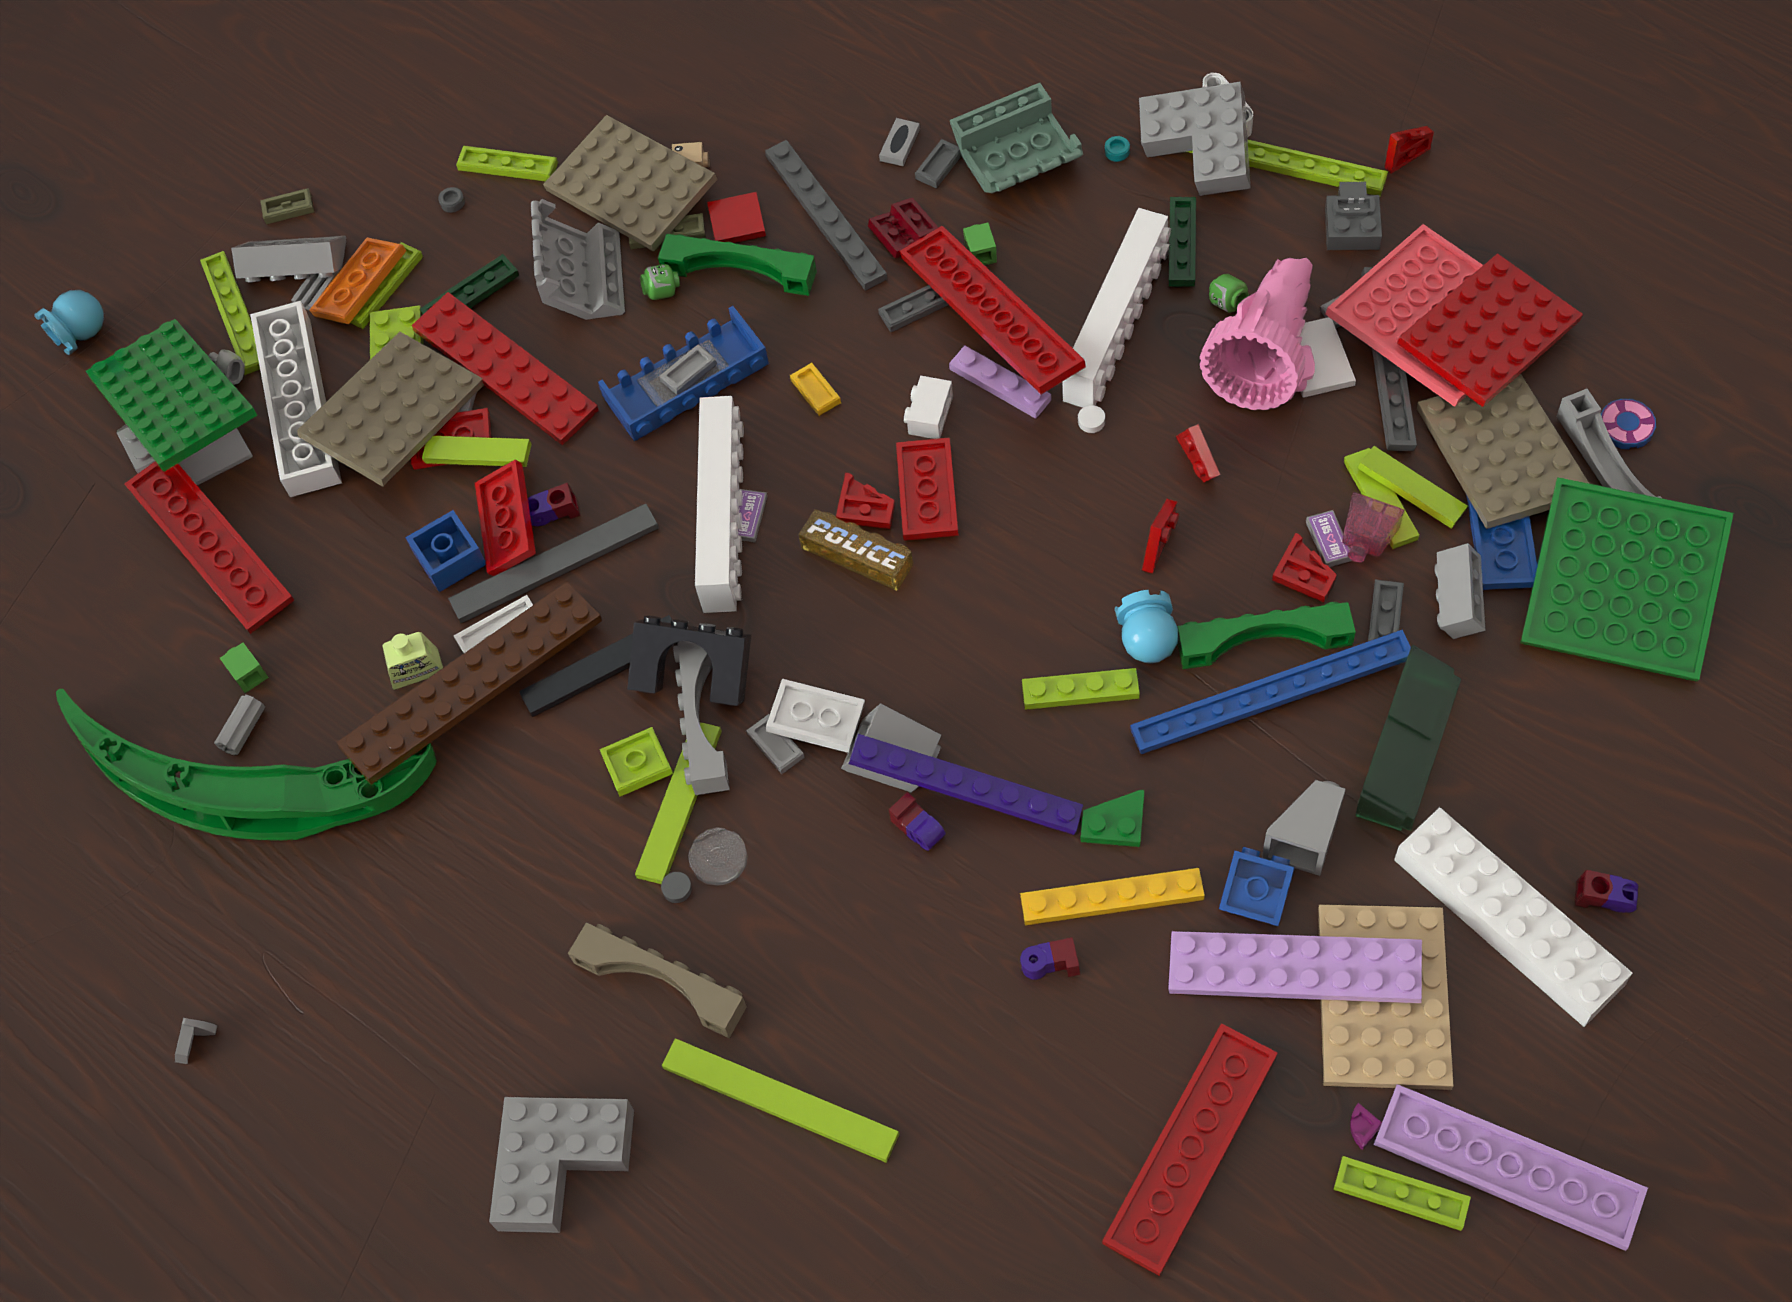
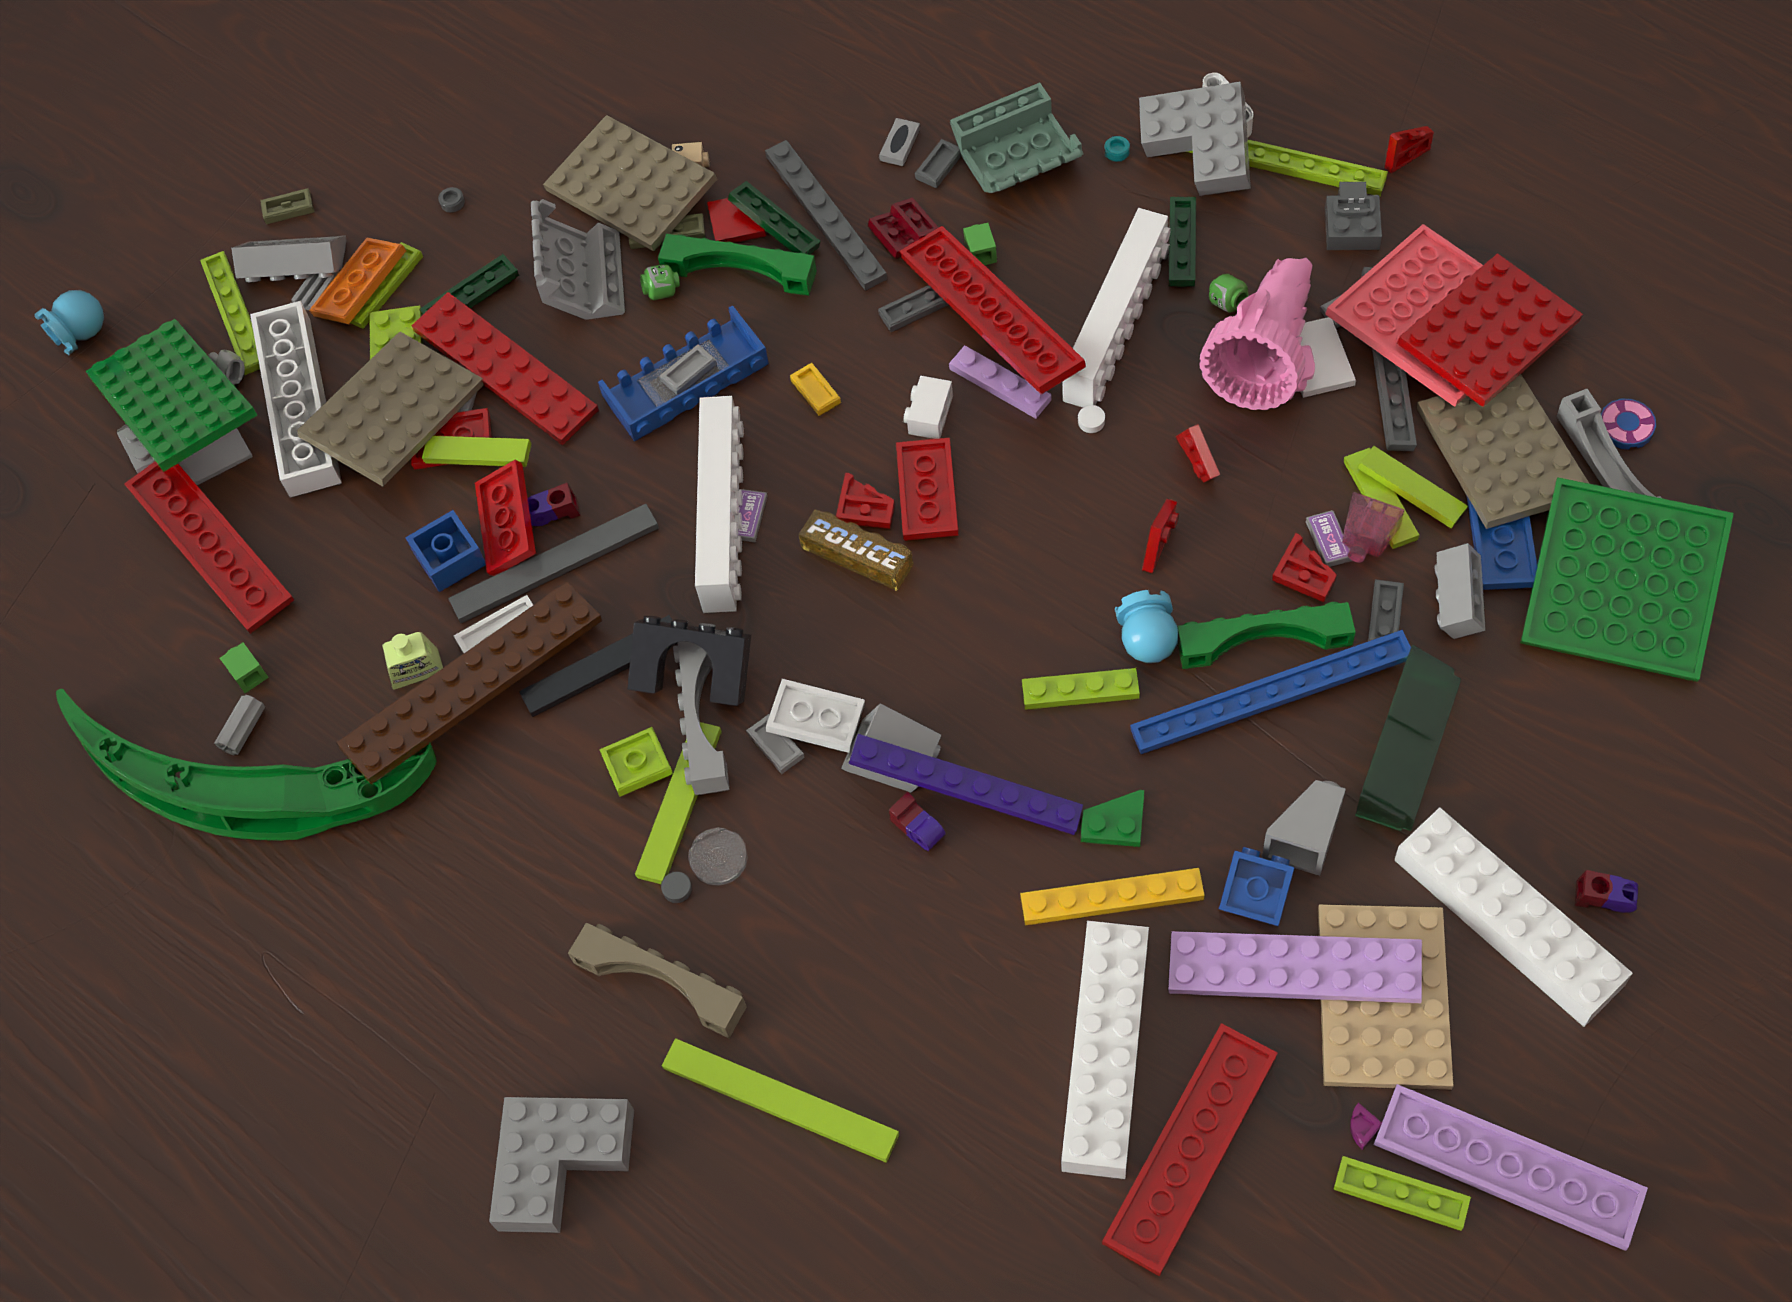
light grey tile [175,1018,217,1064] -> none
lime tile [456,146,558,181] -> none
leg [1020,937,1080,980] -> none
none -> dark green plate [728,181,821,255]
none -> white brick [1061,921,1149,1179]

